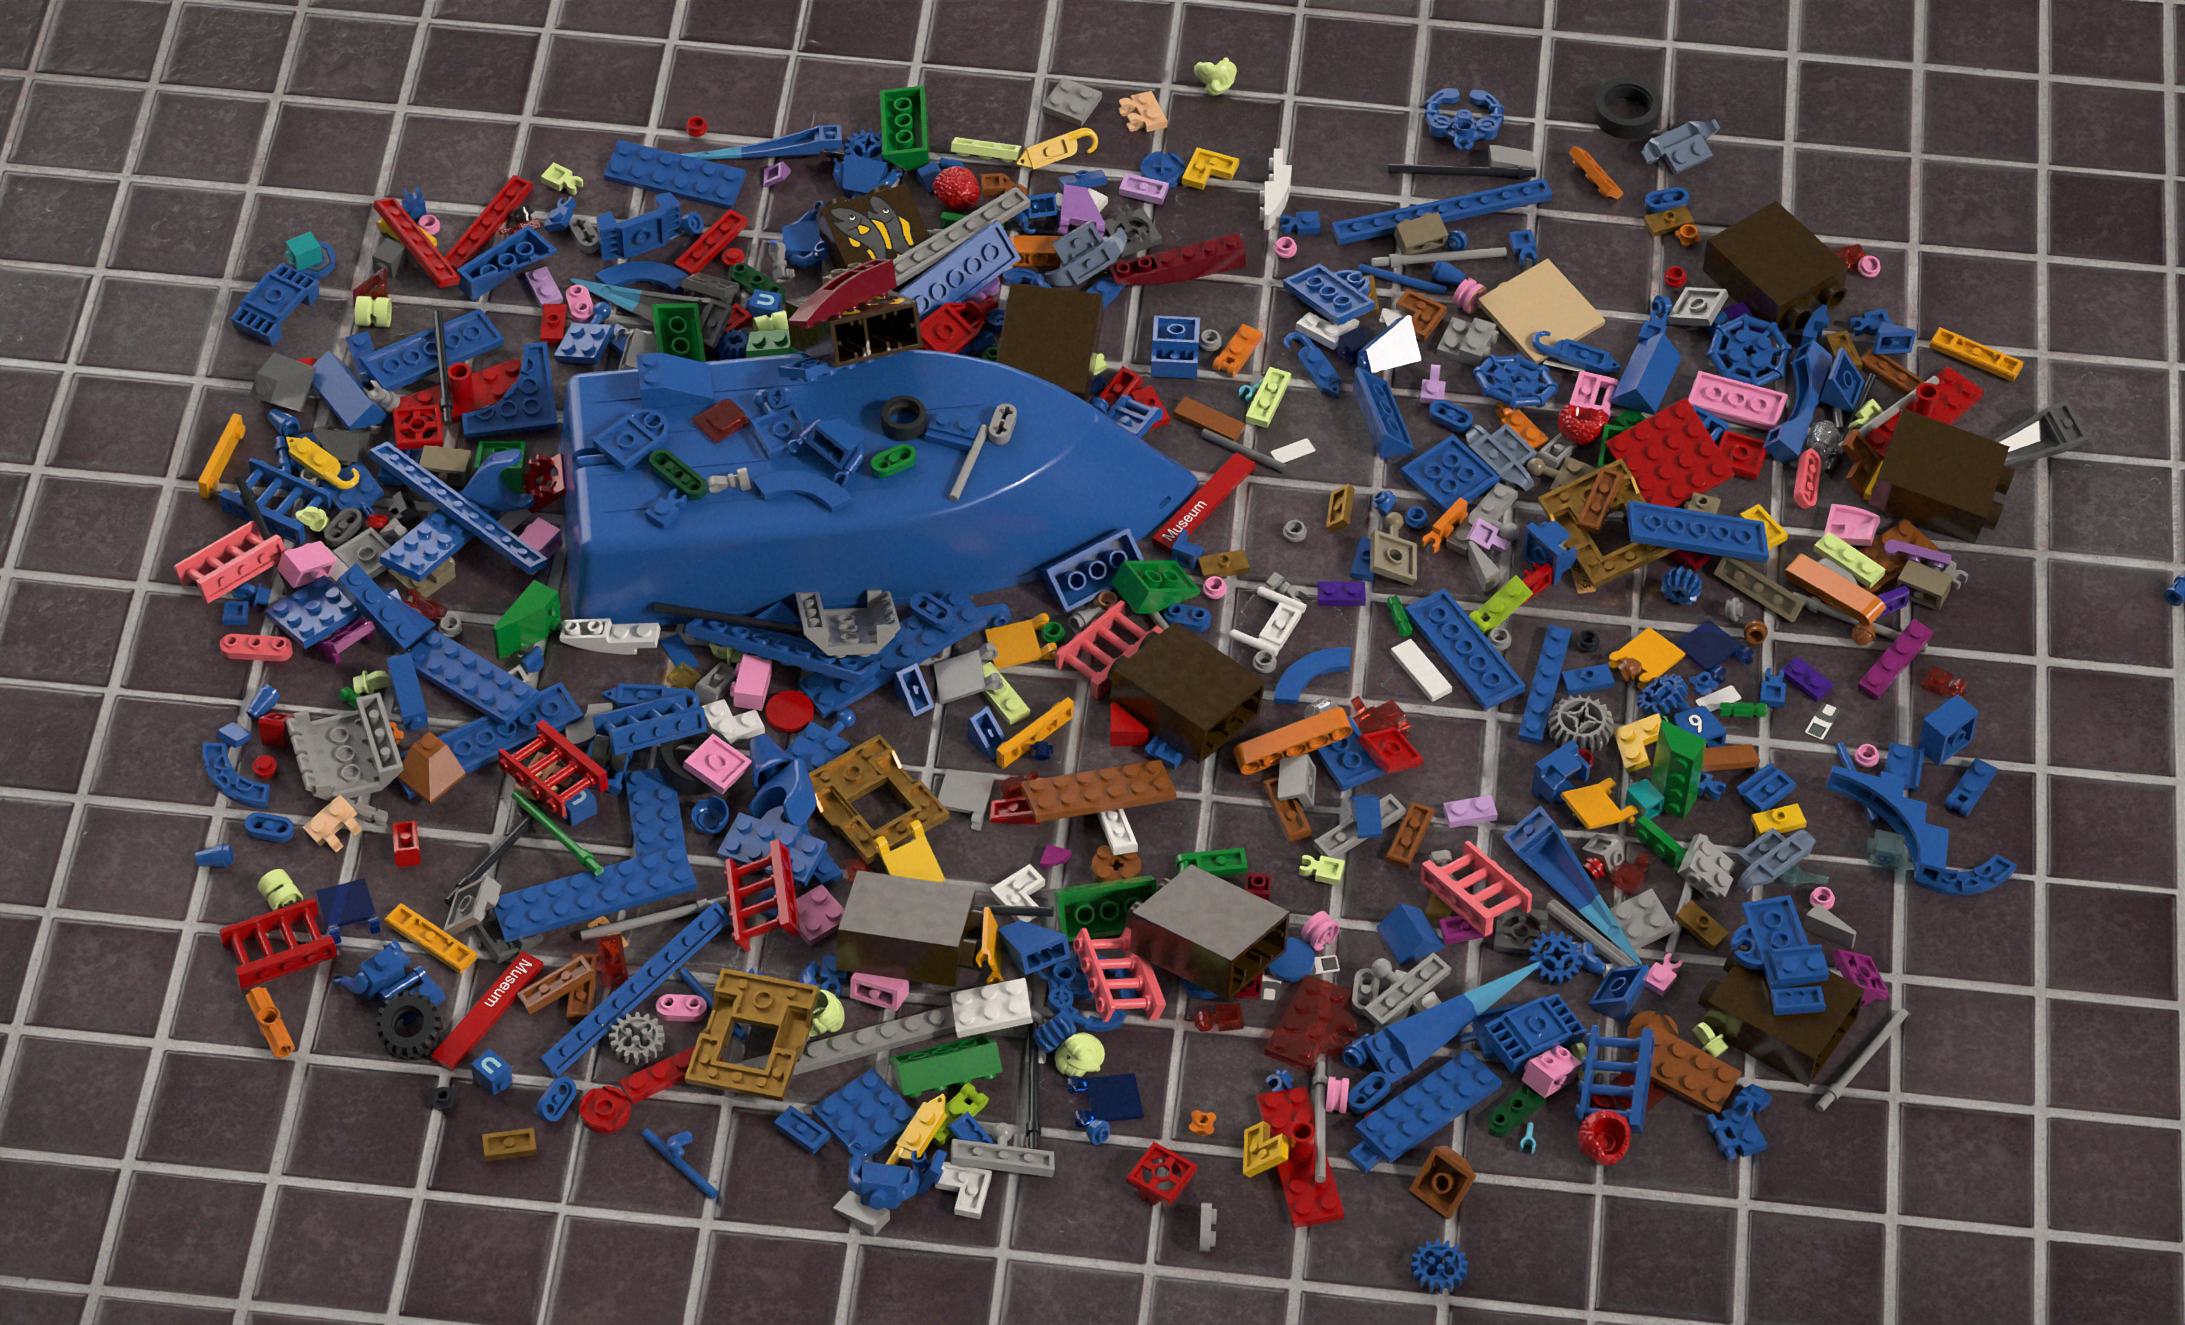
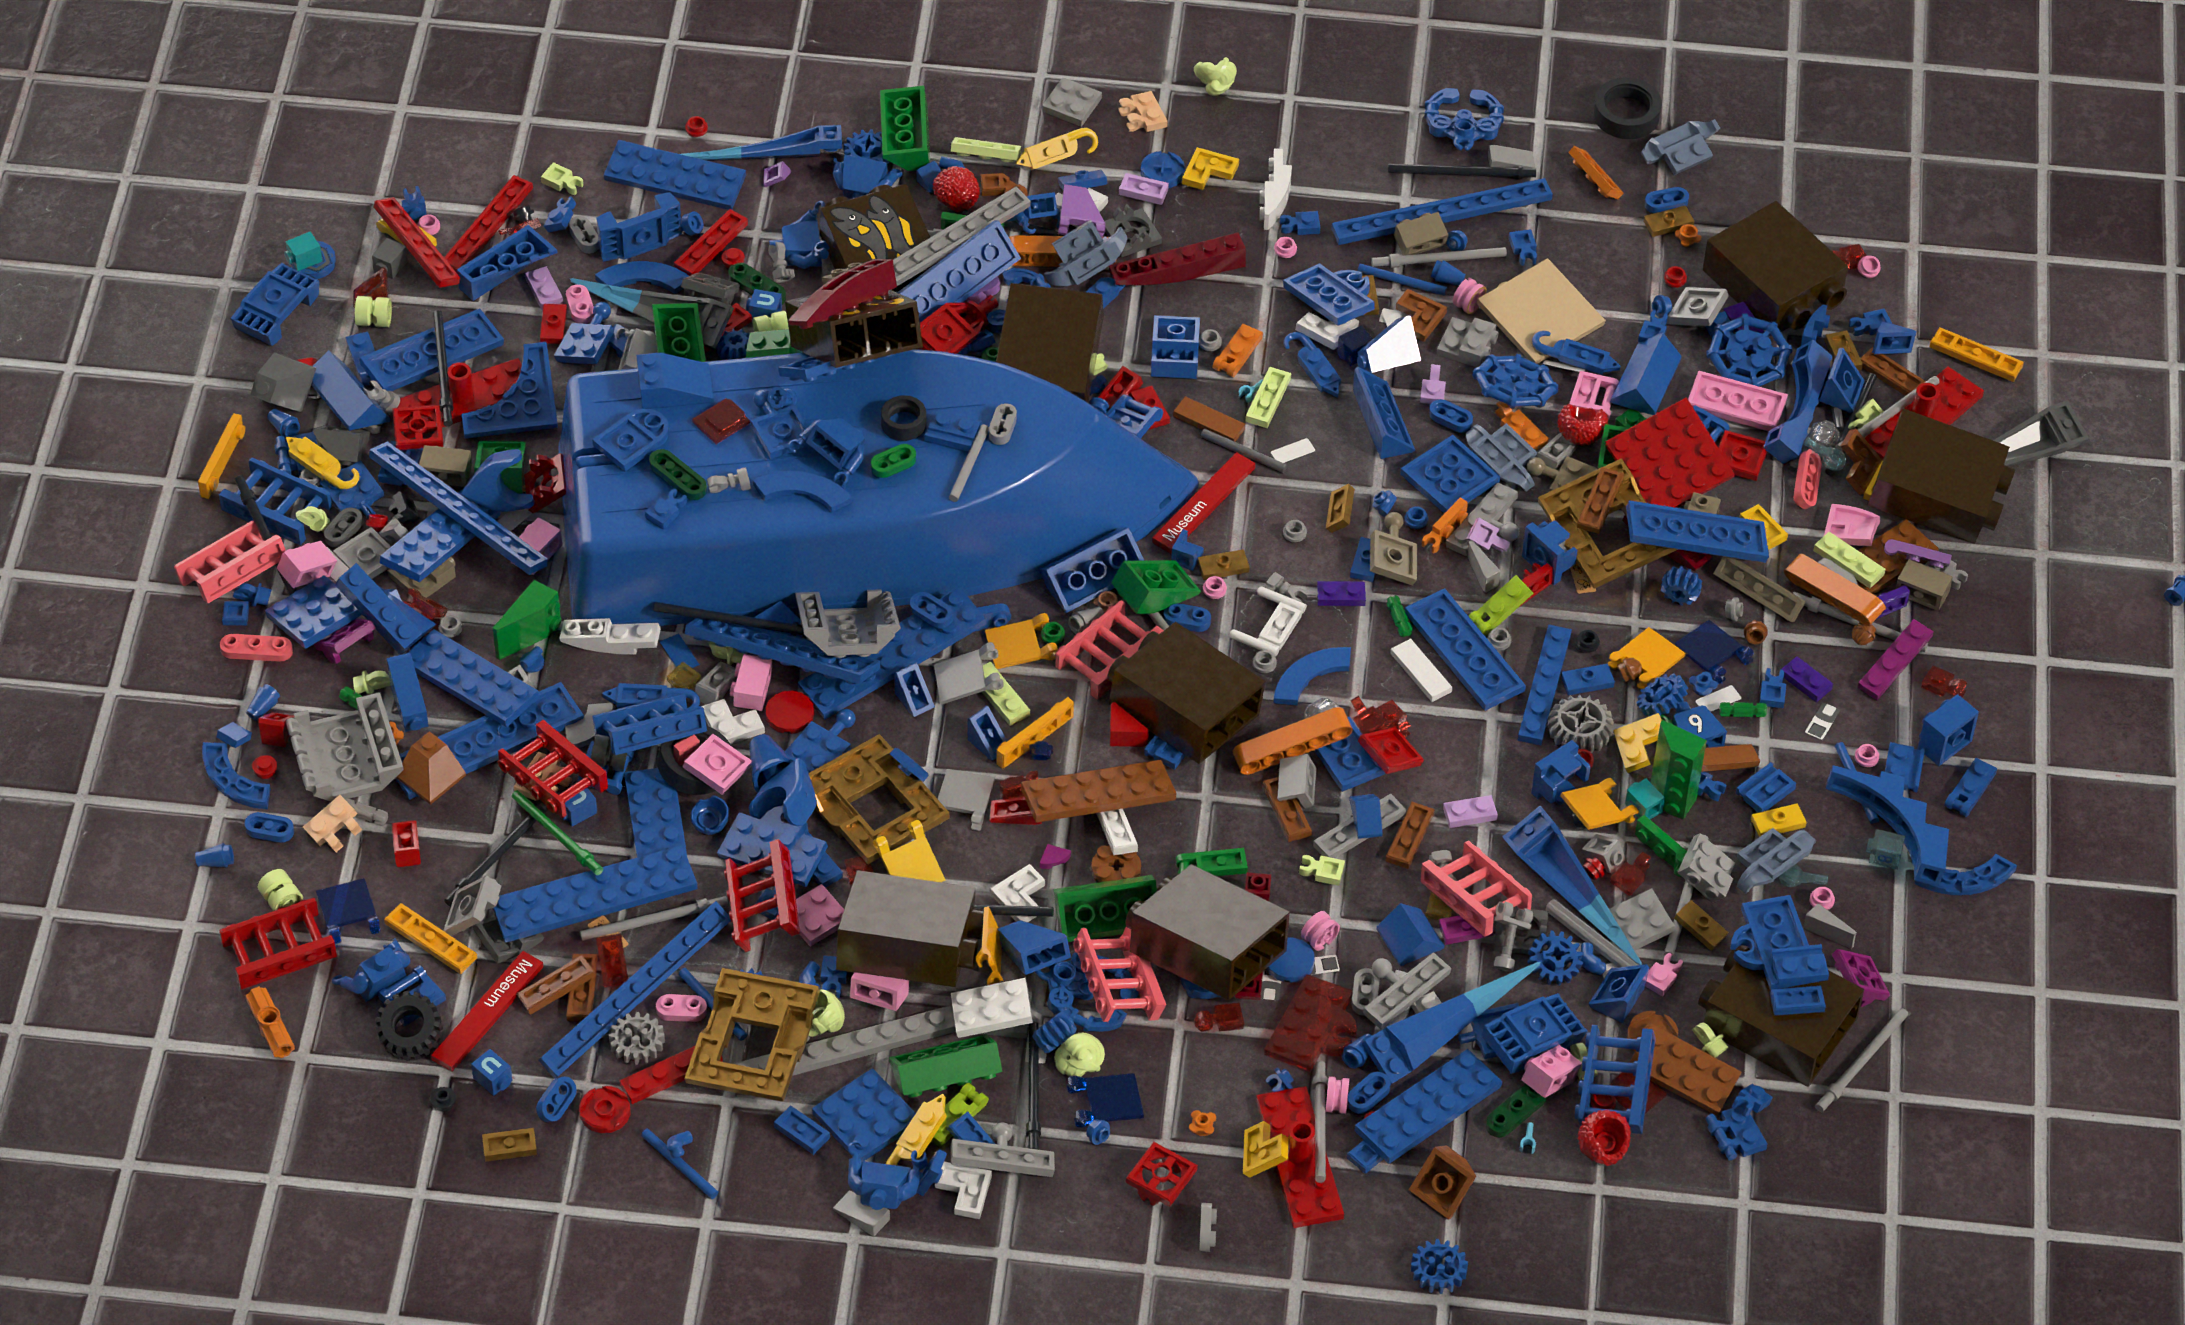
none -> coral plate [673,735,700,766]
none -> blue plate [890,748,929,782]
none -> light grey bar [1494,901,1533,972]
none -> clear light blue plate [1803,437,1846,471]

